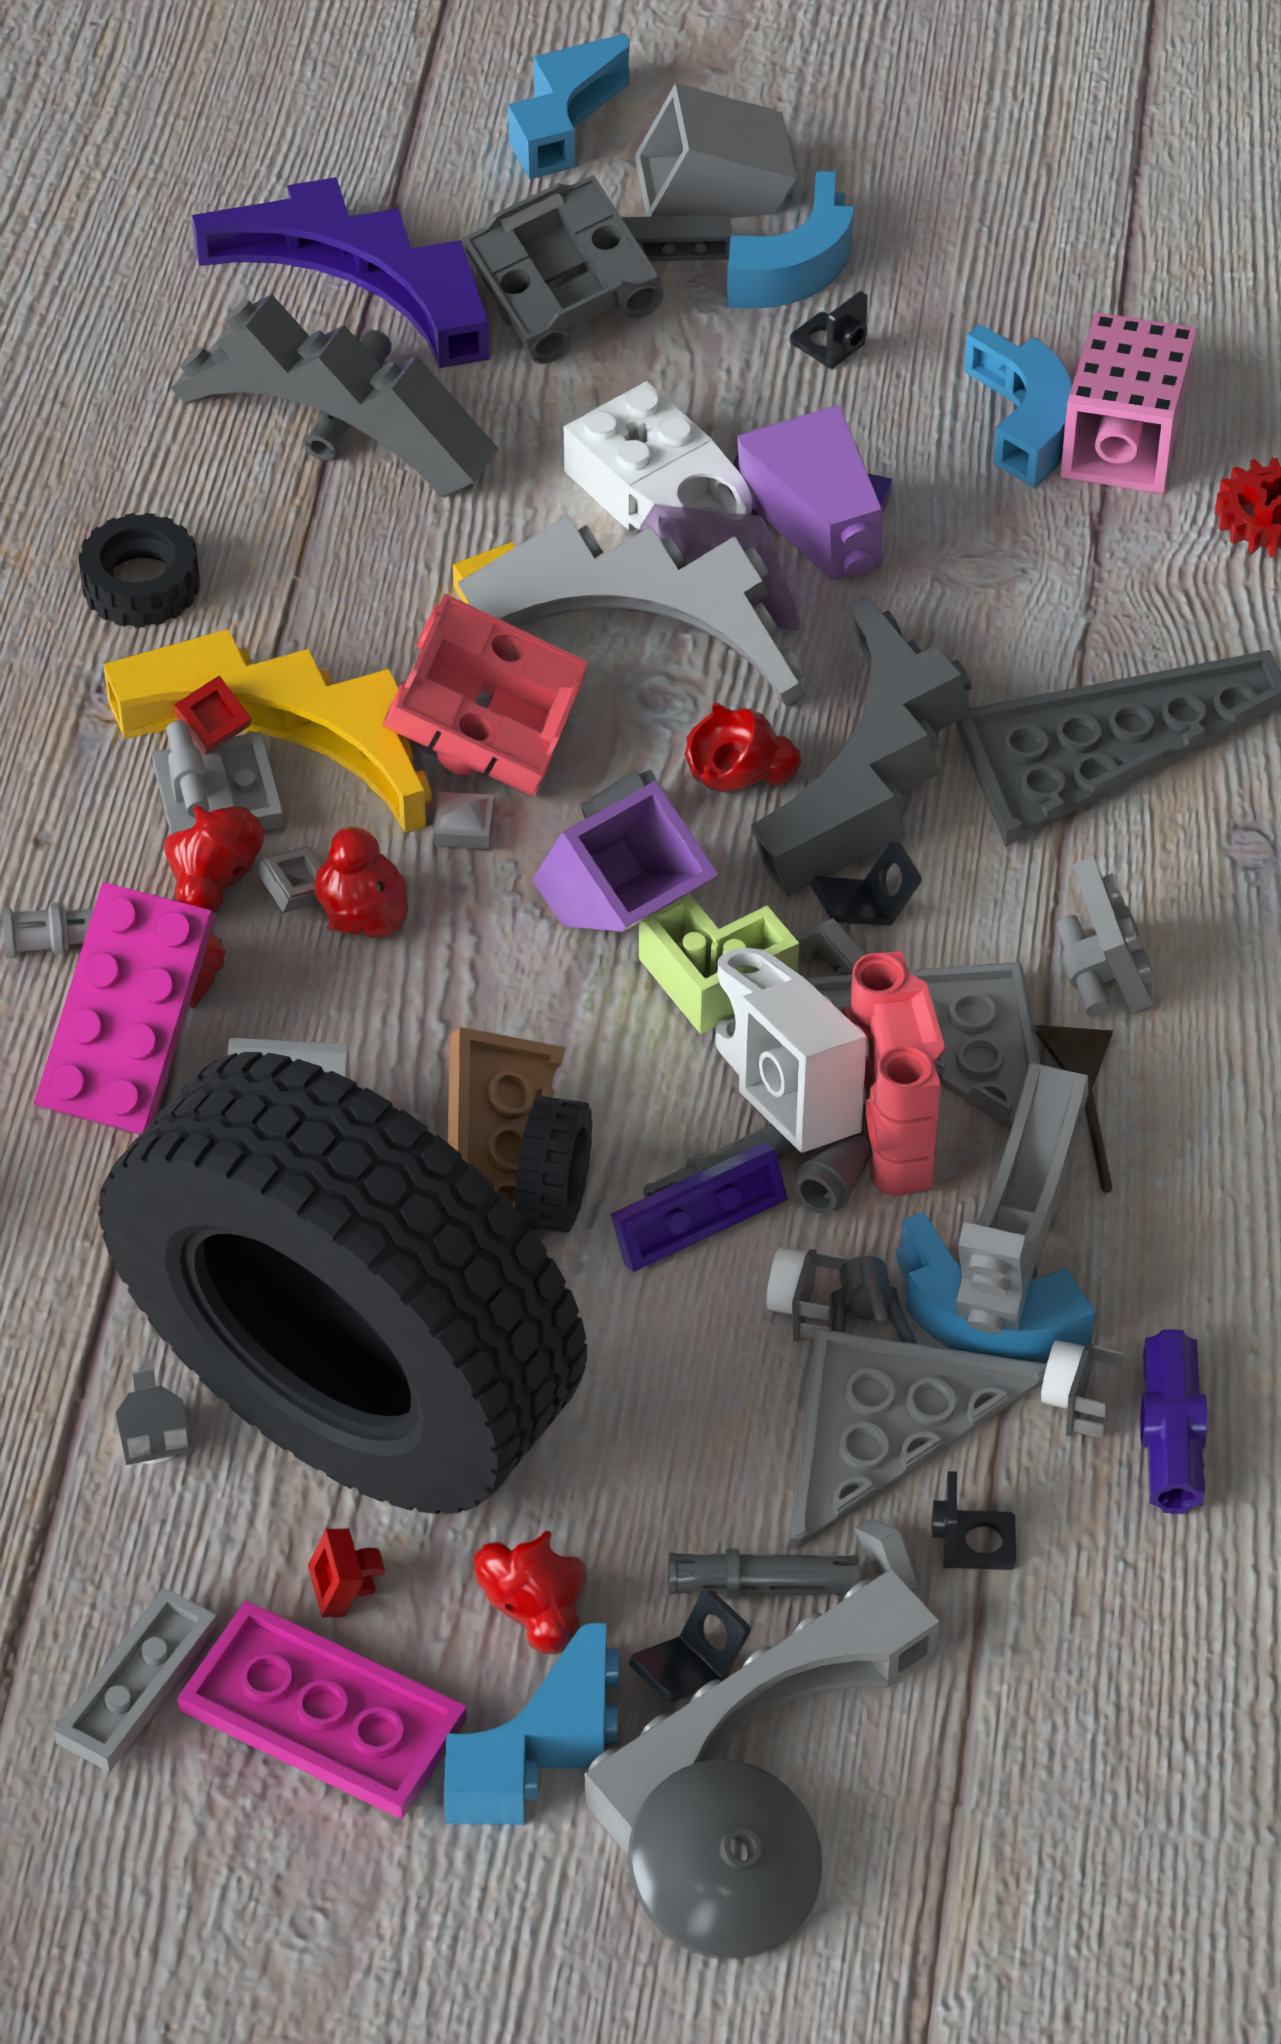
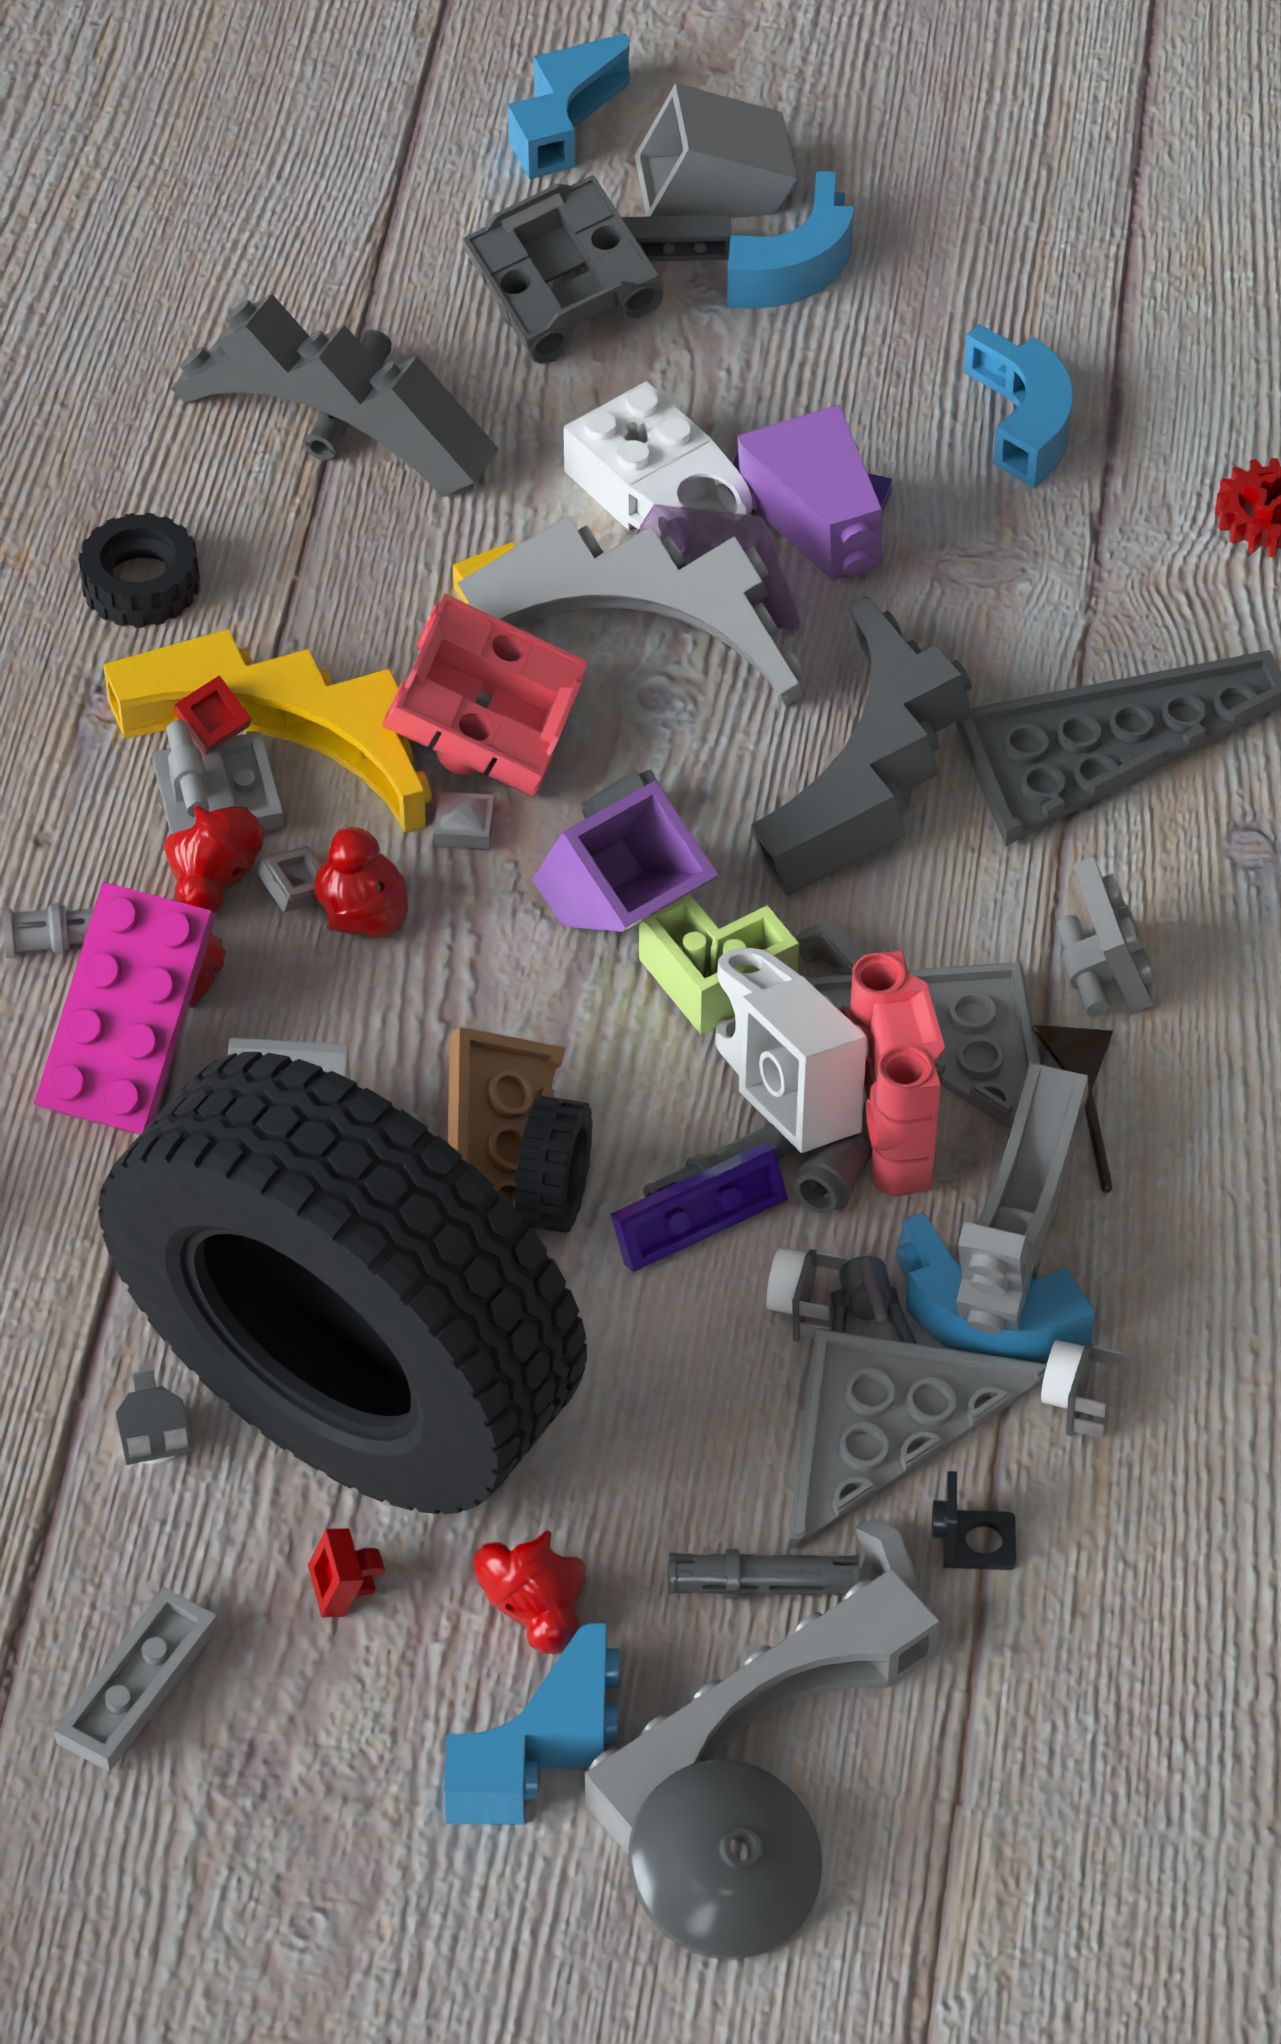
dark pink plate [178,1600,467,1819] -> none
dark purple arch [192,177,490,368] -> none
black bracket [629,1589,751,1703] -> none
red piece [684,702,802,793] -> none
black bracket [790,291,868,369] -> none
black bracket [810,842,922,926] -> none
bright pink slope [1060,312,1197,494] -> none
dark purple piece [1140,1329,1207,1514] -> none

